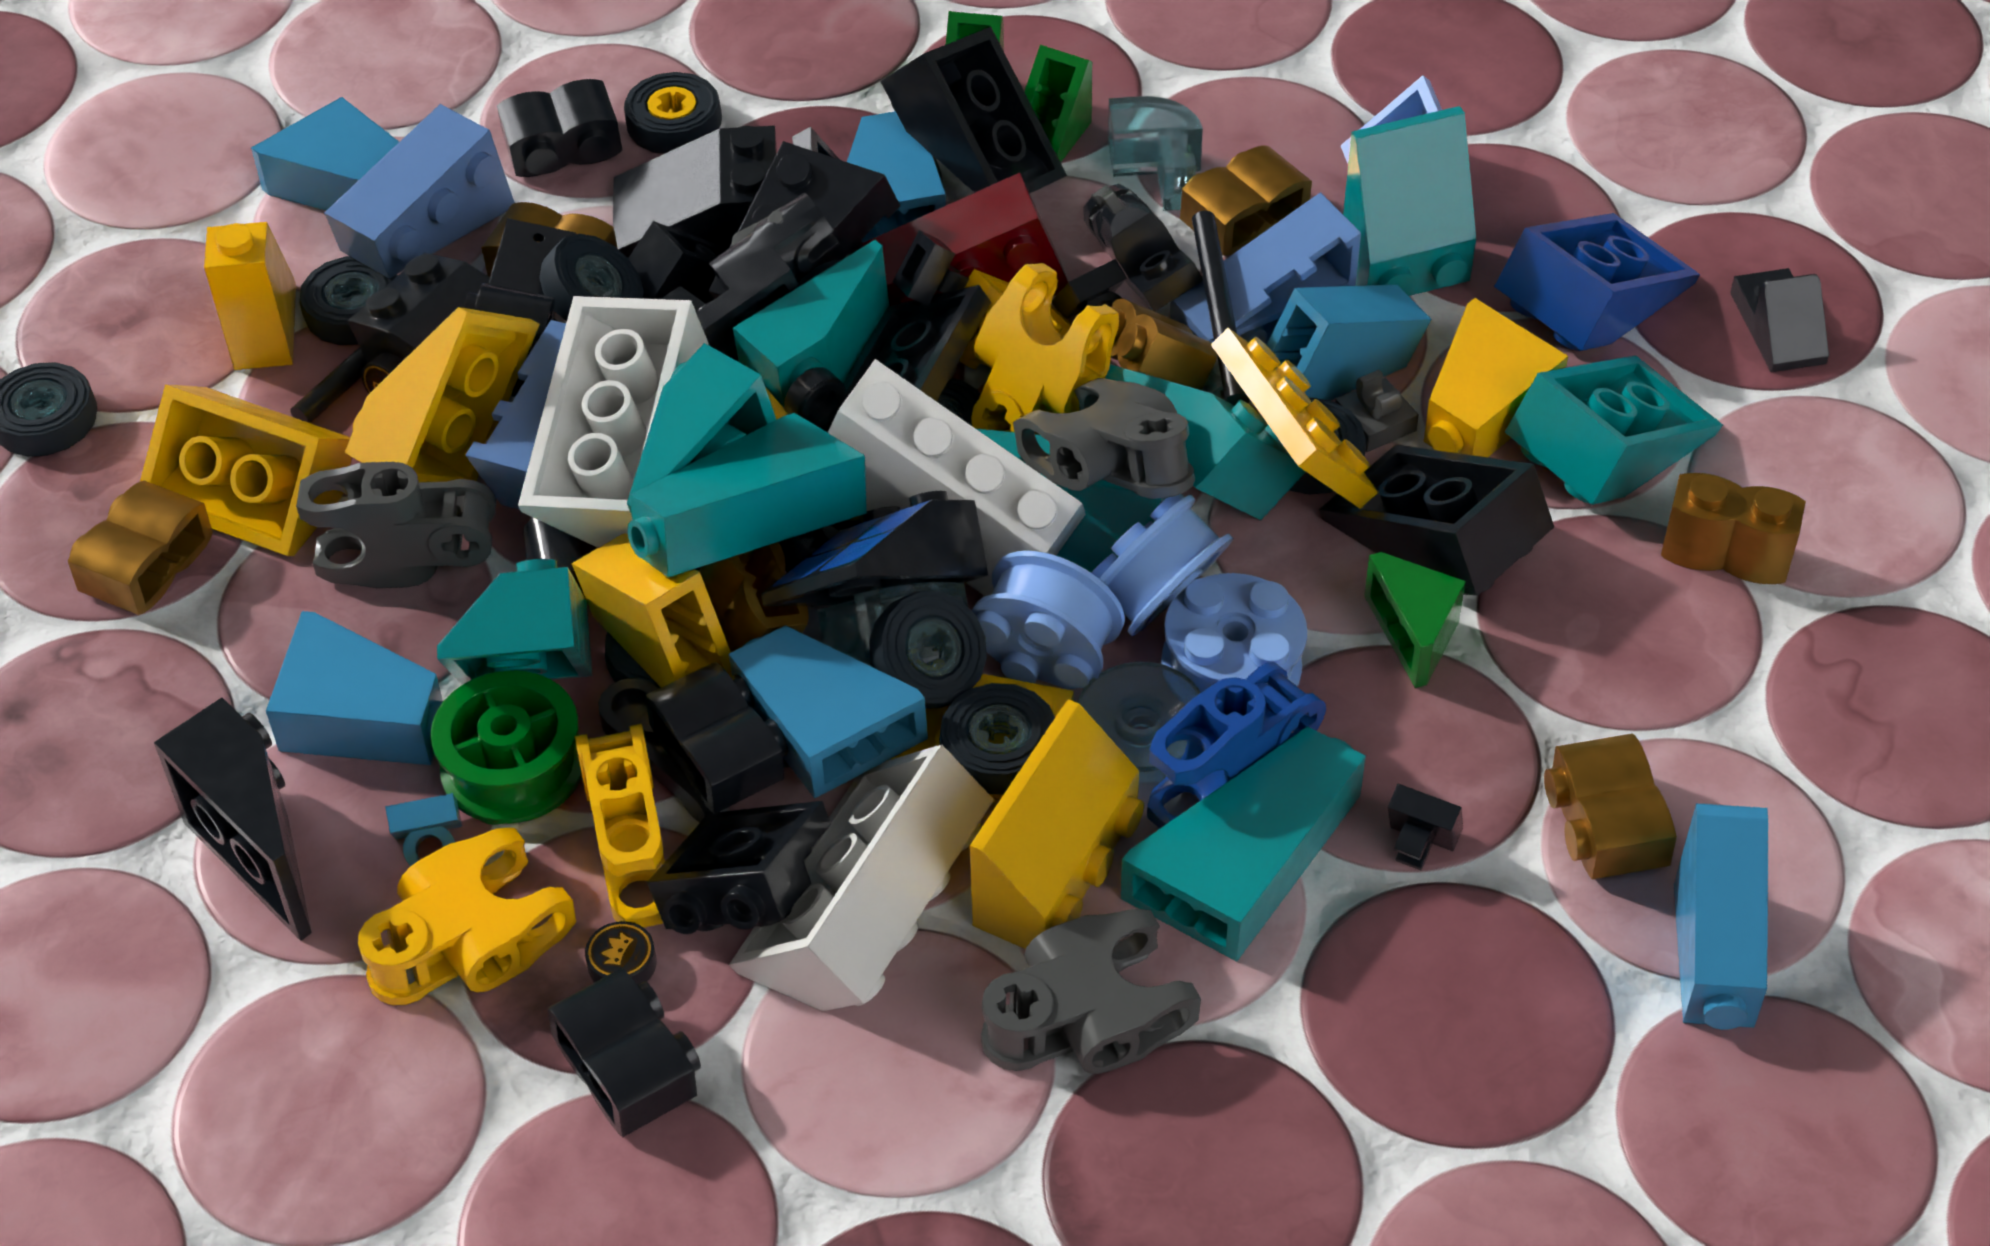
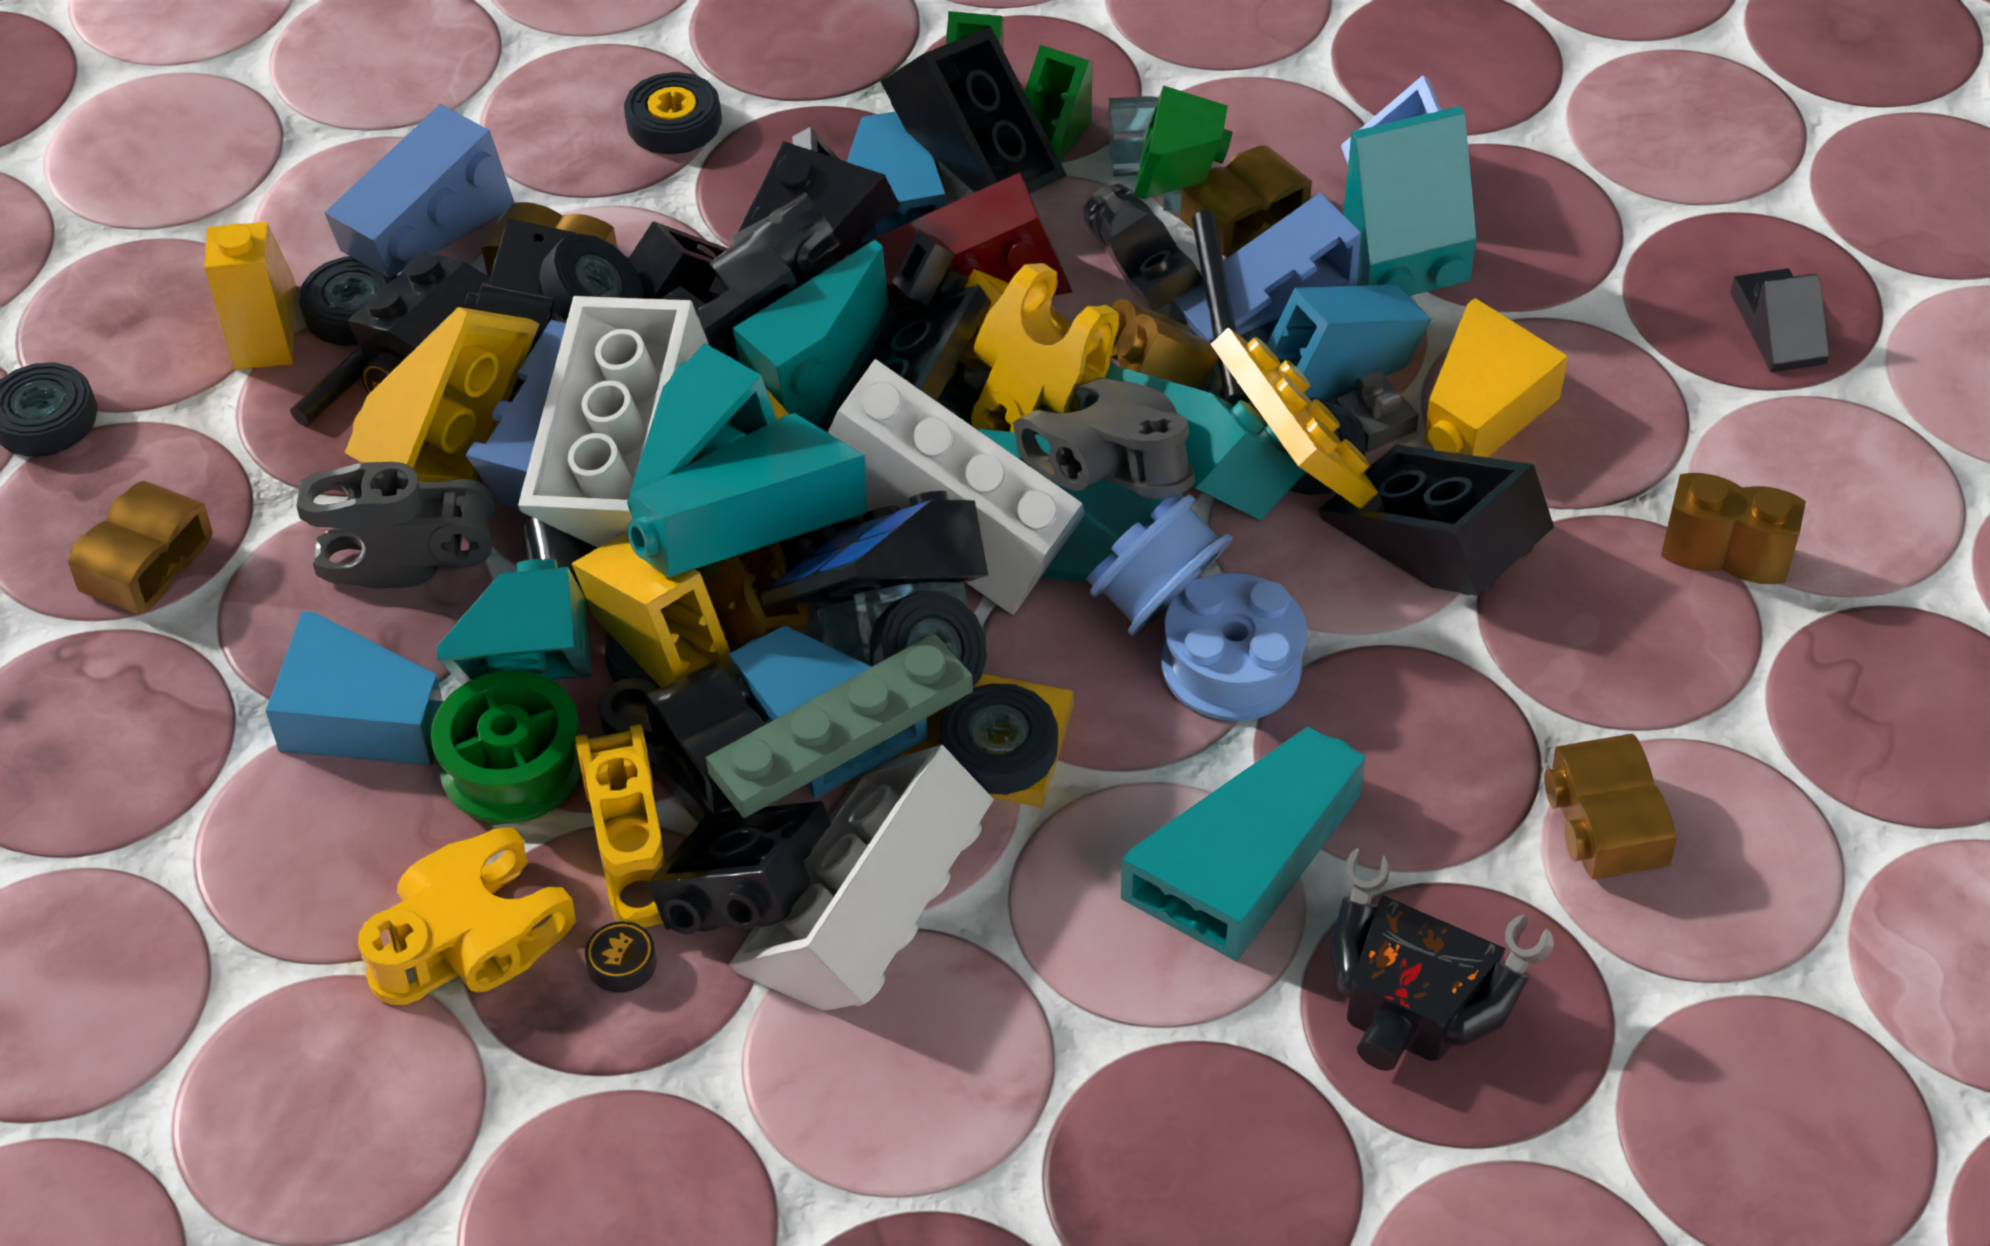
yellow slope [140,384,353,556] -> none
black slope [154,697,312,941] -> none
dark azure slope [251,97,399,211] -> none
dark azure tile [385,793,462,866] -> none
black brick [497,79,623,177] -> none
black brick [547,968,701,1138] -> none
slope [613,125,777,258] -> none
black tile [784,367,846,428] -> none
yellow slope [970,699,1144,949] -> none
light blue wheel [972,551,1125,689] -> none
dark grey piece [981,909,1201,1074] -> none
black tile [1052,259,1127,319] -> none
clear light blue dish [1077,662,1201,772] -> none
blue piece [1147,662,1326,829] -> none
green slope [1364,552,1466,688] -> none
black tile [1387,783,1463,871] -> none
blue slope [1494,213,1700,351] -> none
teal slope [1505,355,1723,505] -> none
dark azure slope [1674,803,1768,1030] -> none
none -> sand green plate [706,633,973,818]
none -> green slope [1133,85,1233,199]
none -> black torso [1331,848,1554,1071]

